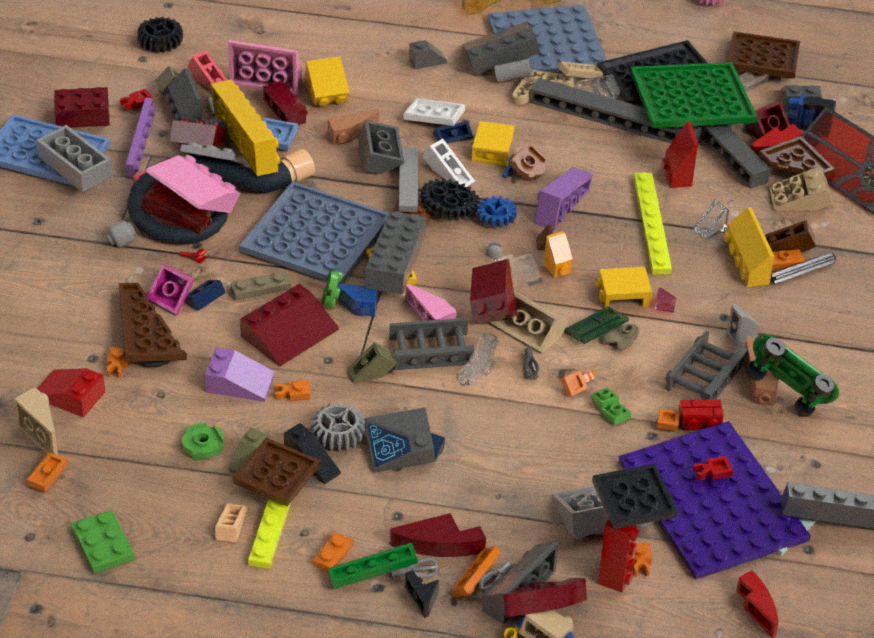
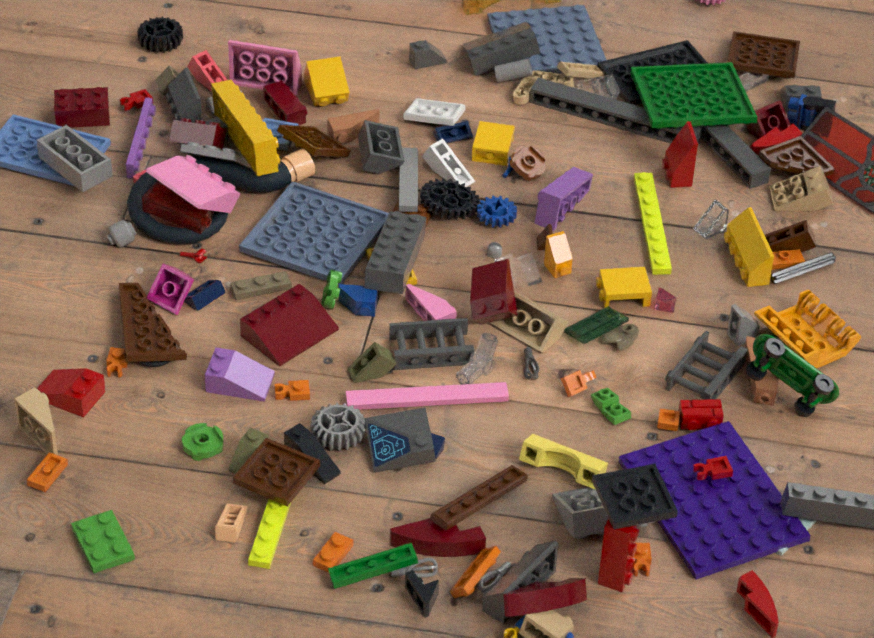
none -> reddish brown plate [277,125,351,158]
none -> bright pink tile [346,382,509,410]
none -> reddish brown tile [430,465,528,530]
none -> light yellow arch [519,434,608,489]
none -> light orange slope [754,290,861,368]

